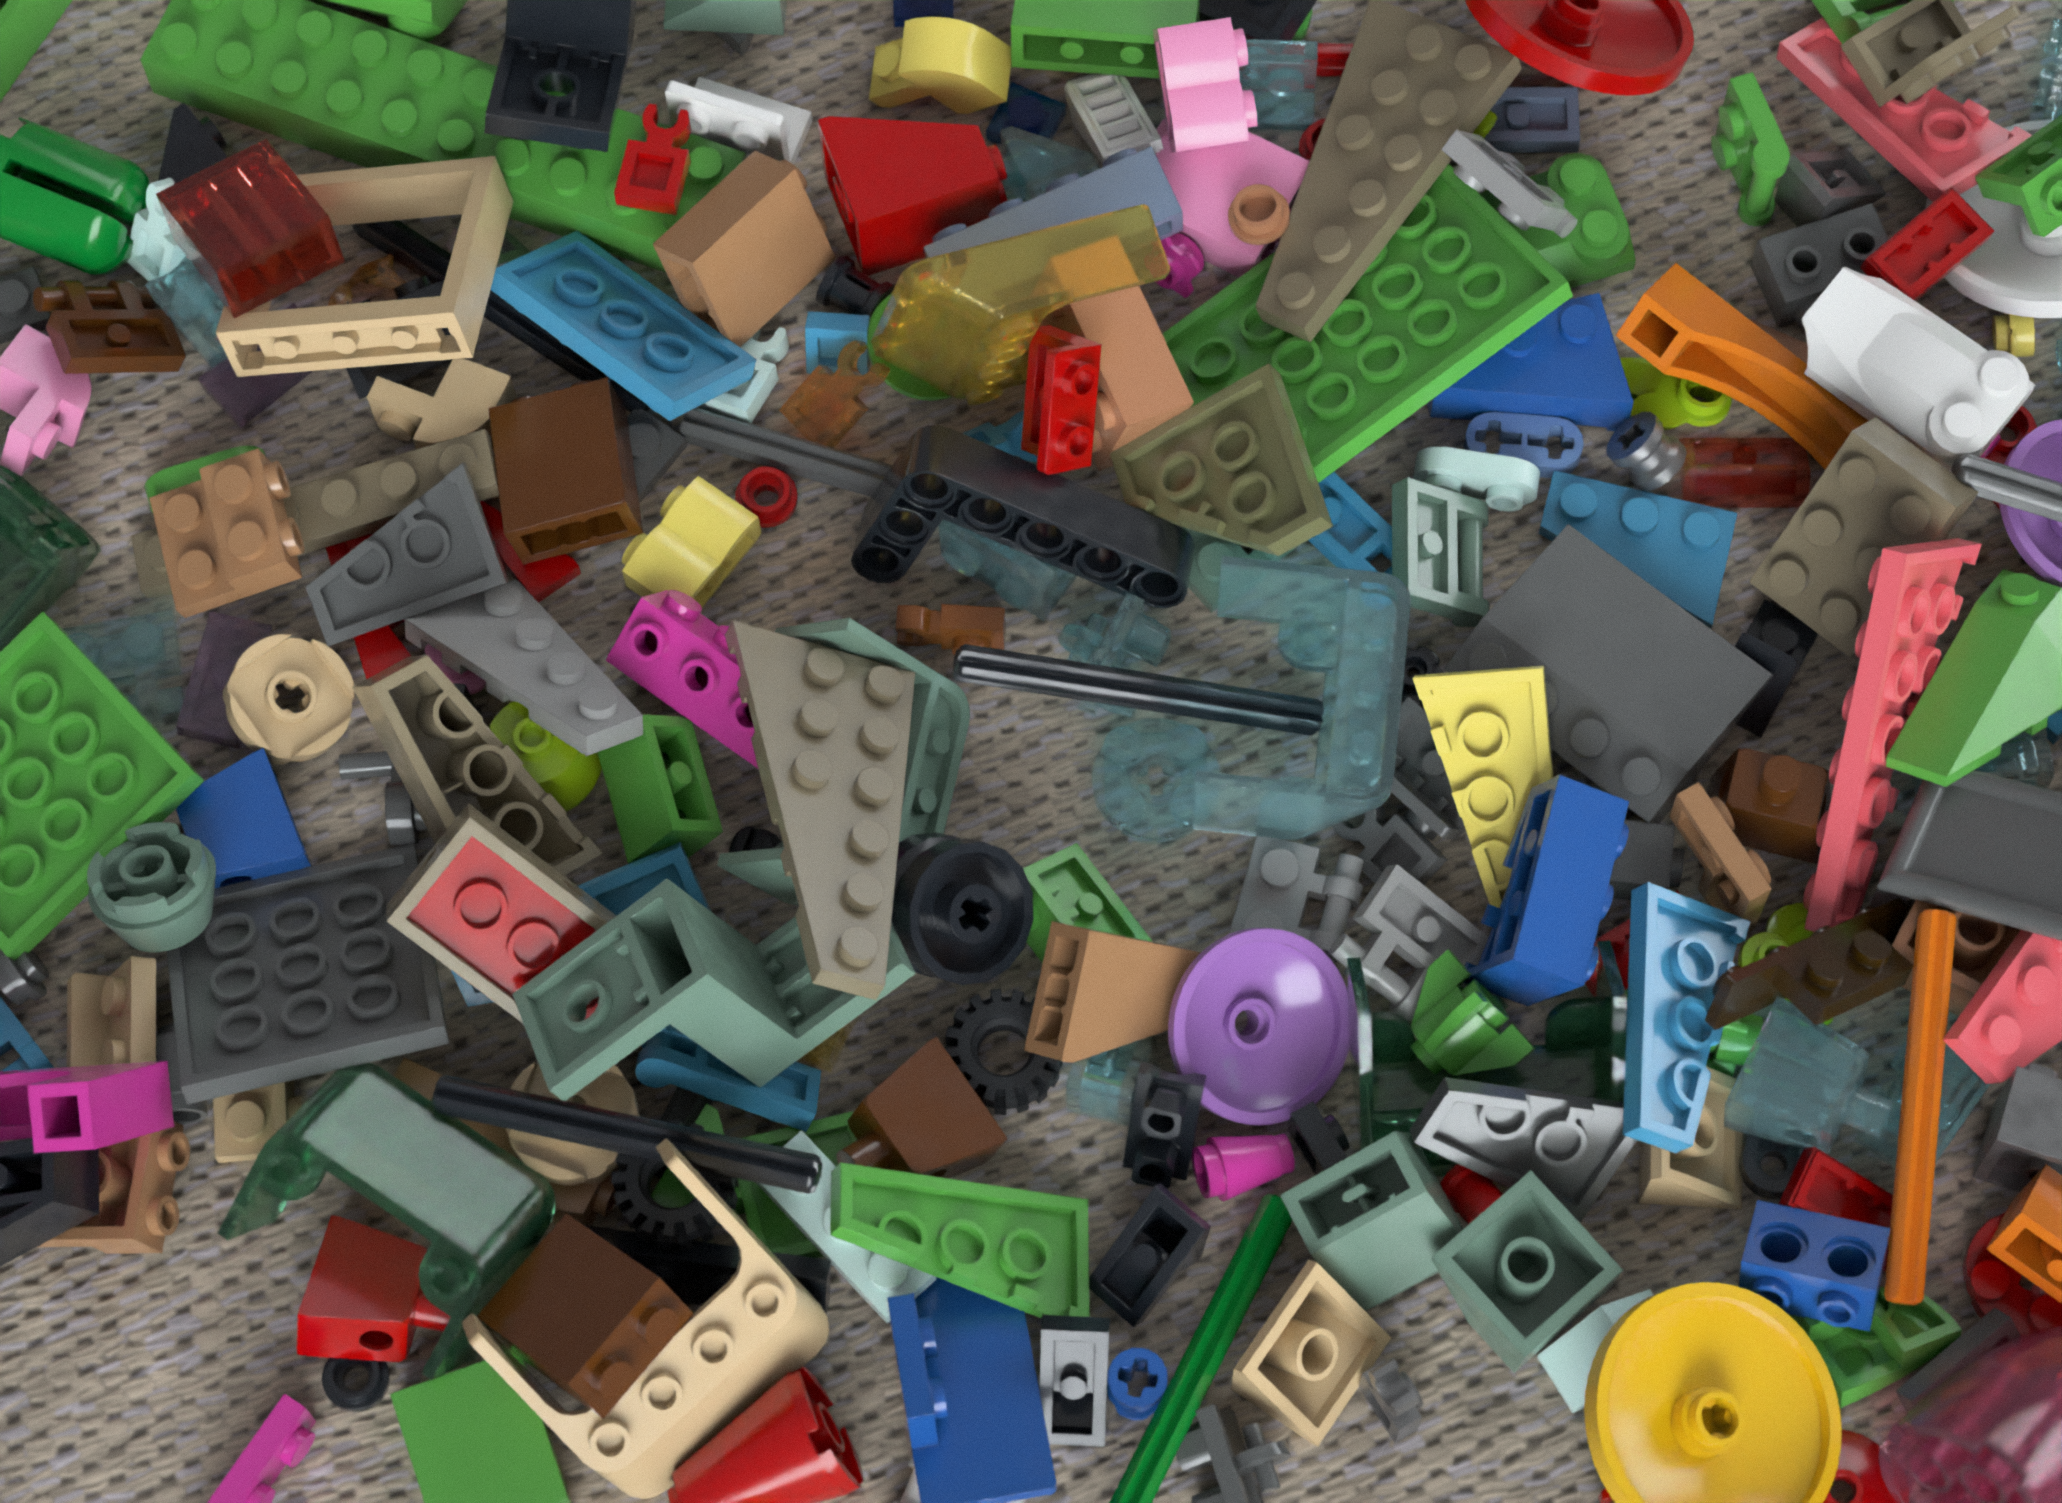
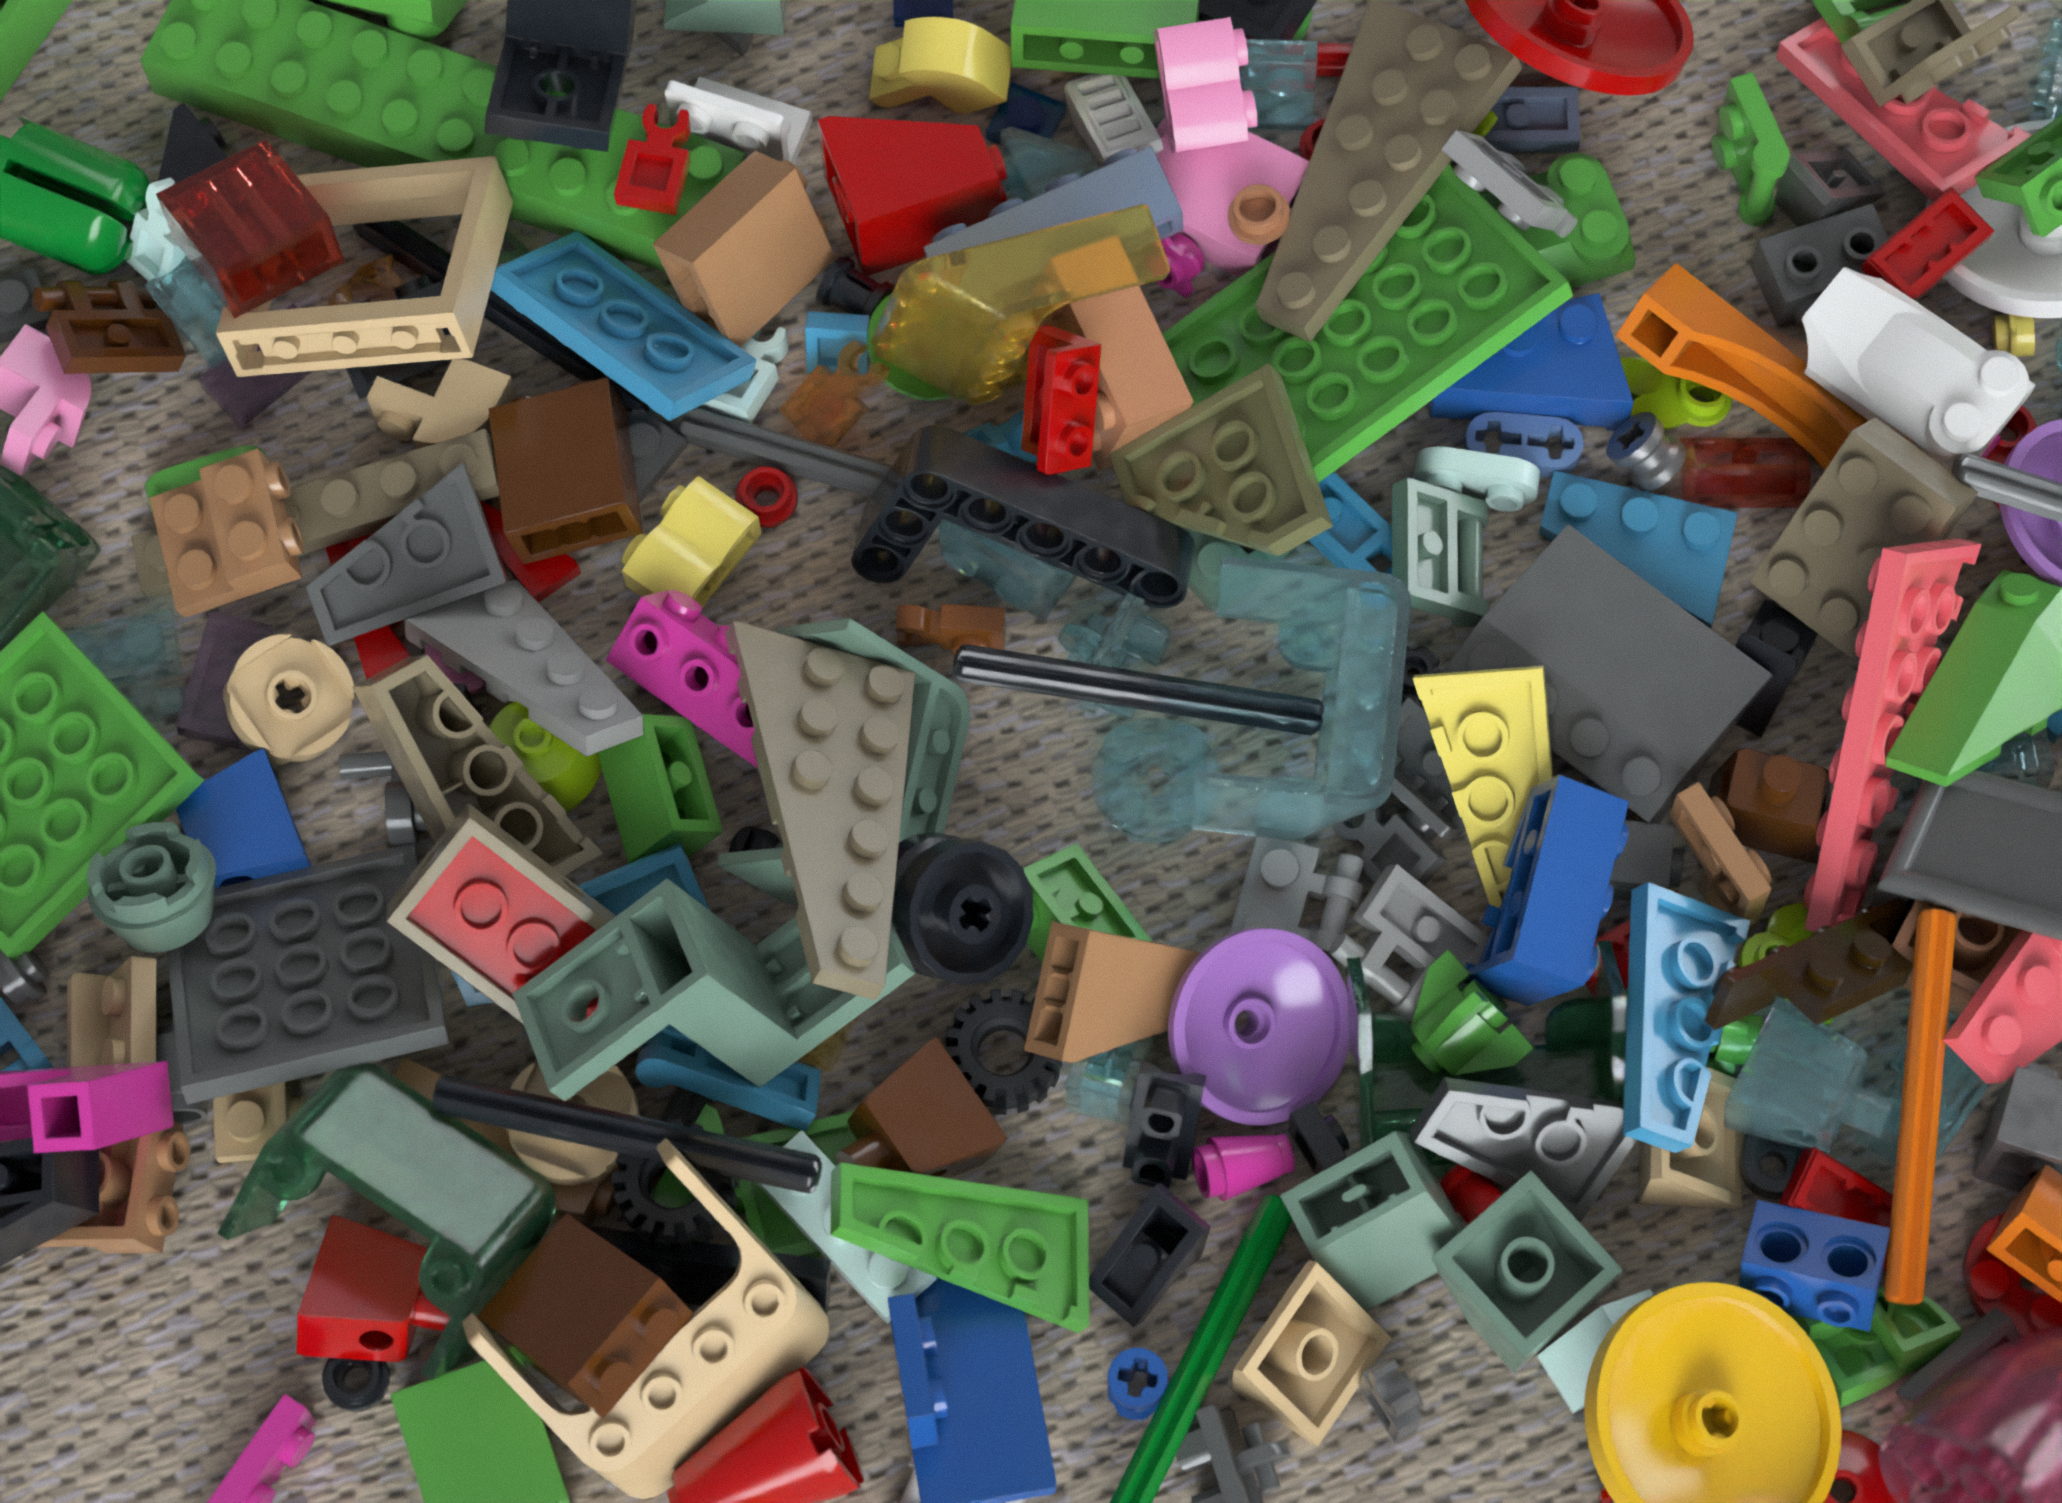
slope [1039,1315,1110,1447] -> none

